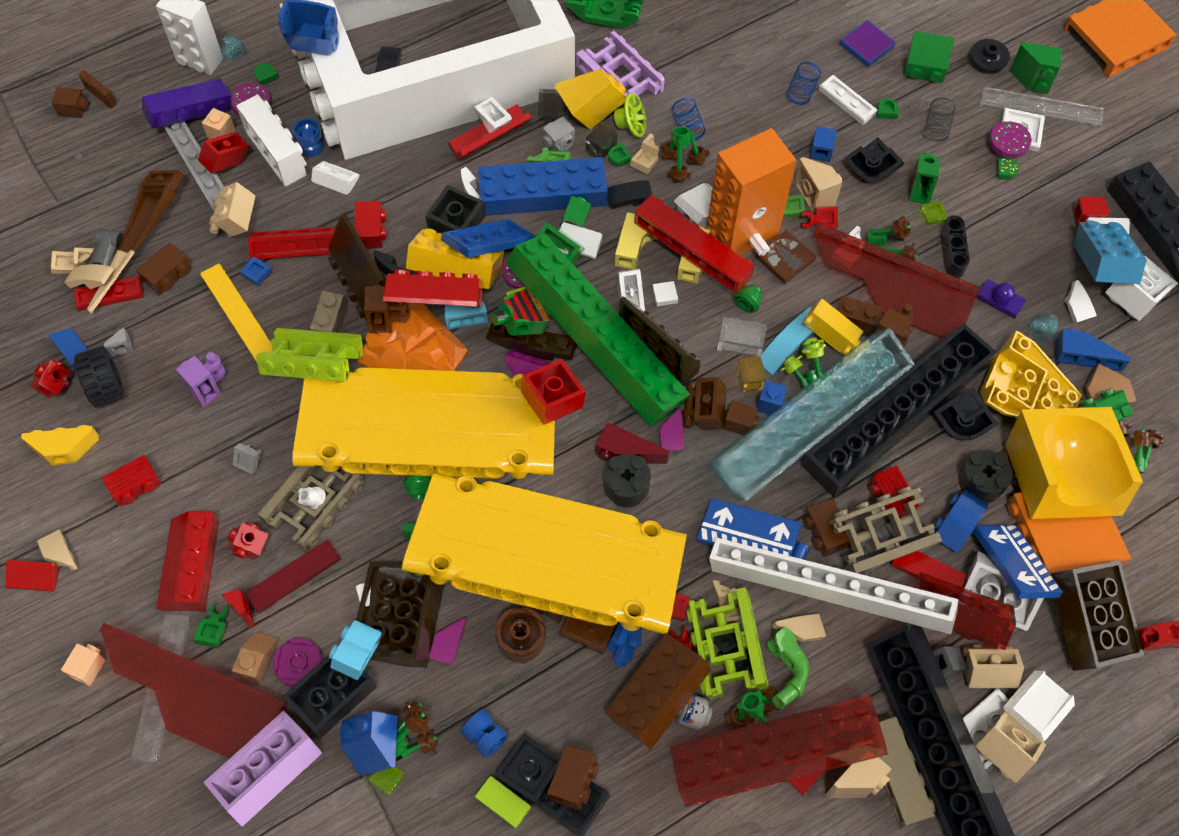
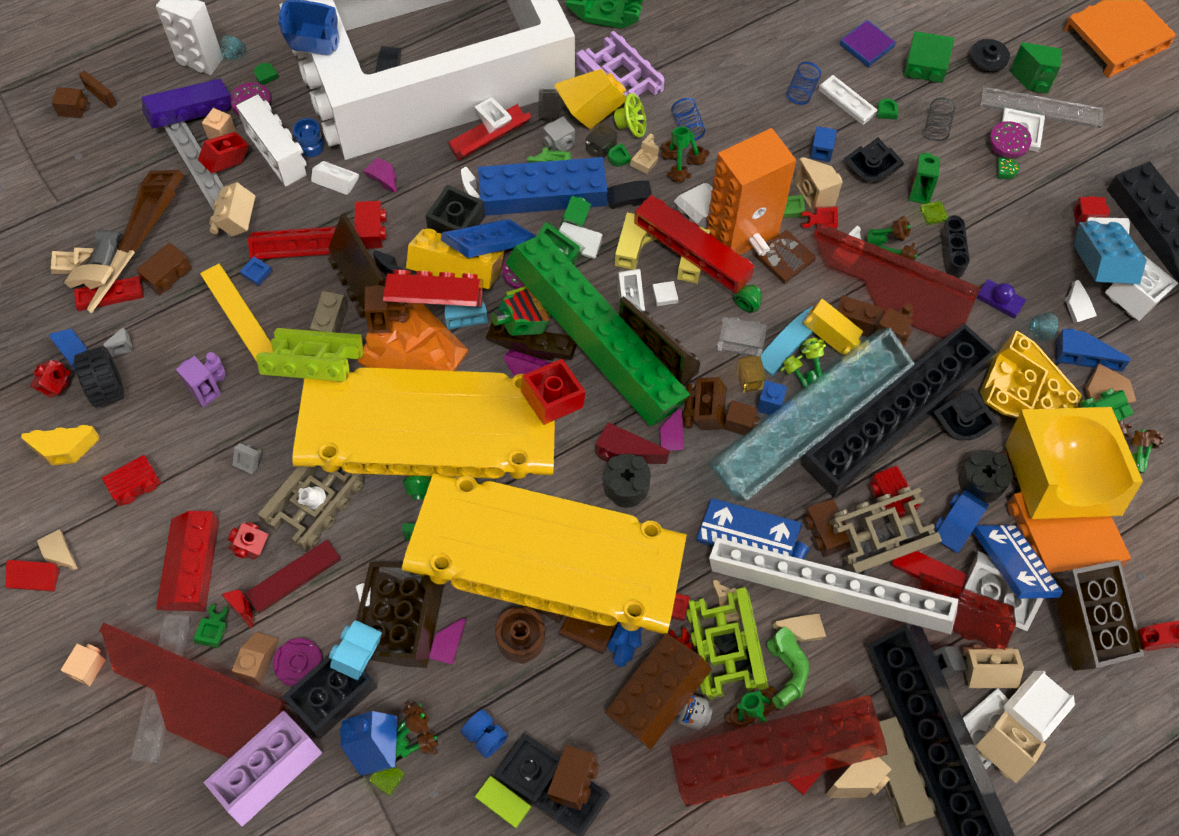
none -> magenta slope [363,157,397,193]

